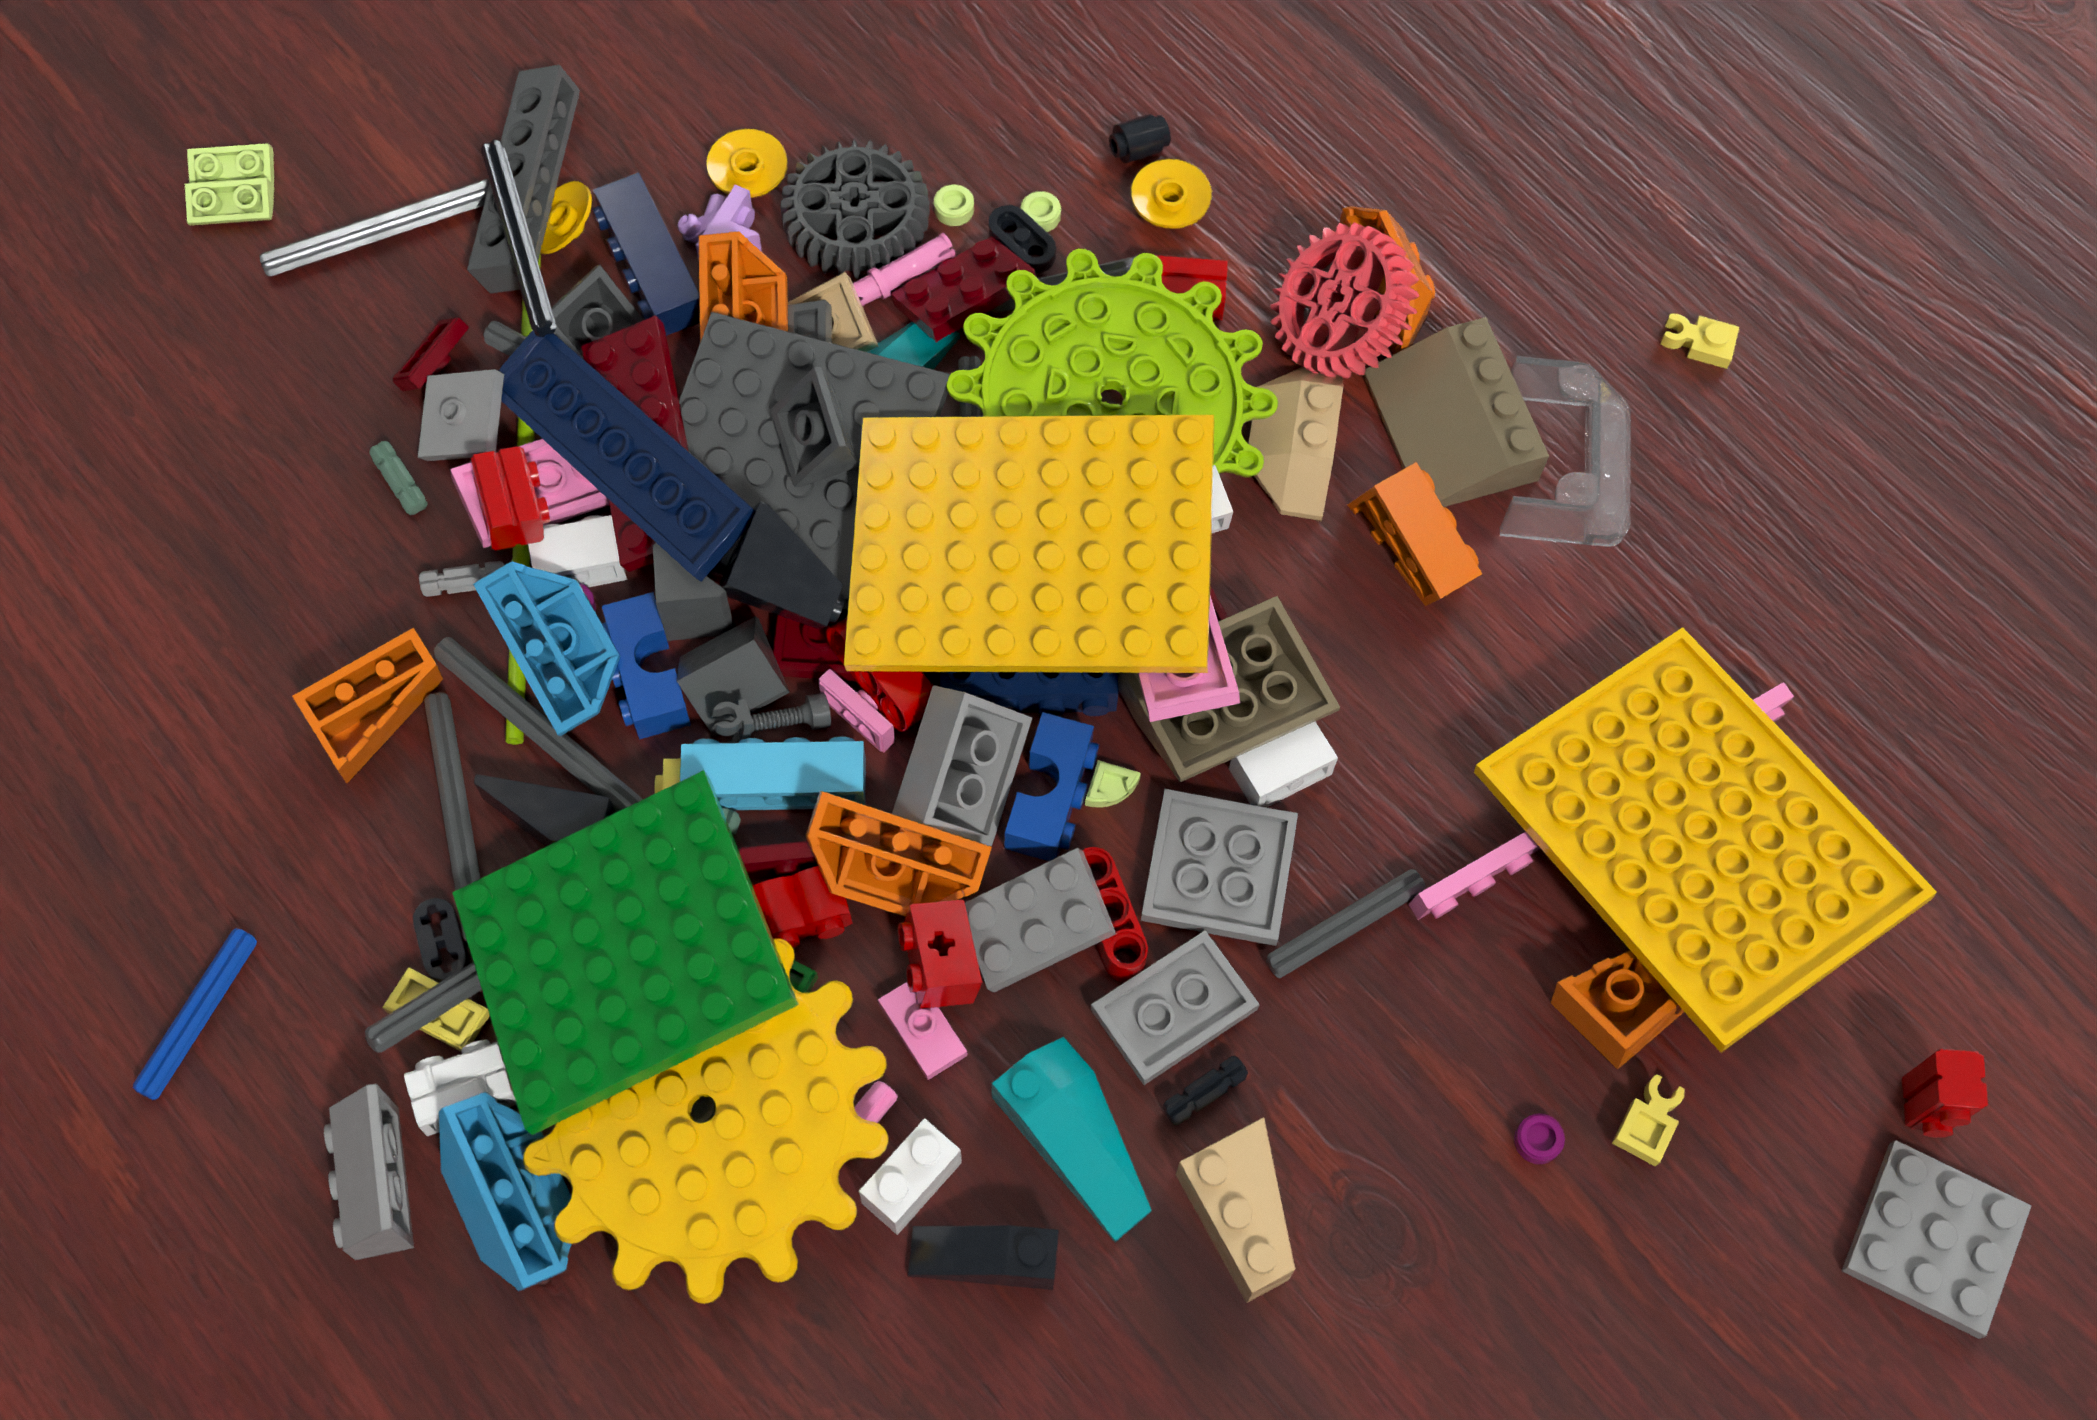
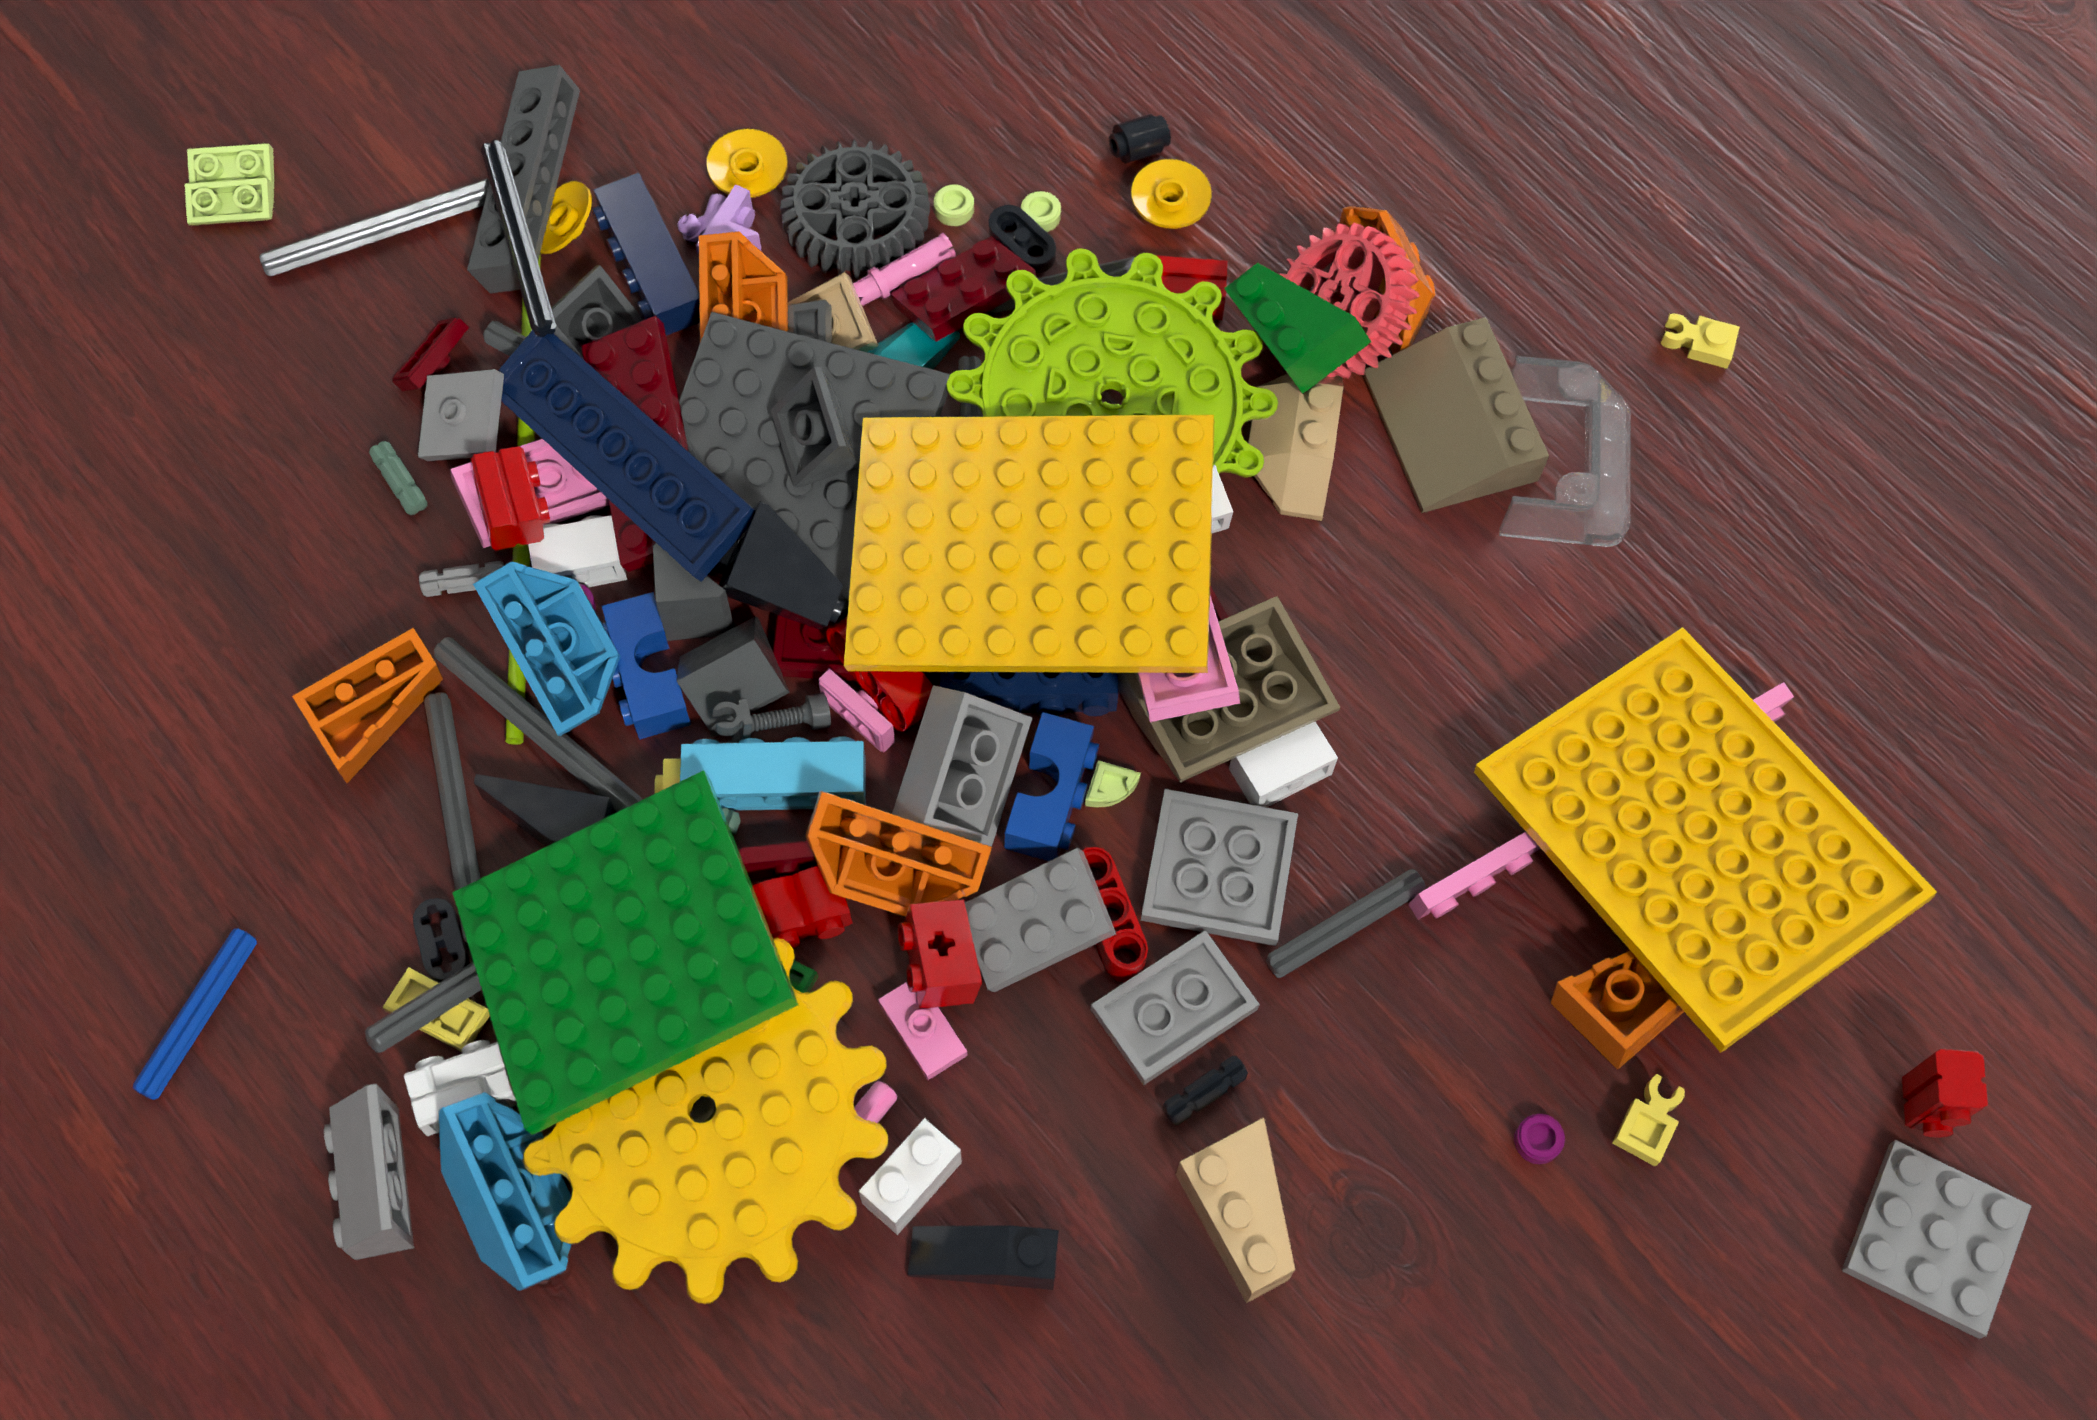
teal wedge [992,1037,1152,1242] -> none
orange wedge [1347,462,1482,606] -> none
none -> green wedge [1224,263,1371,394]

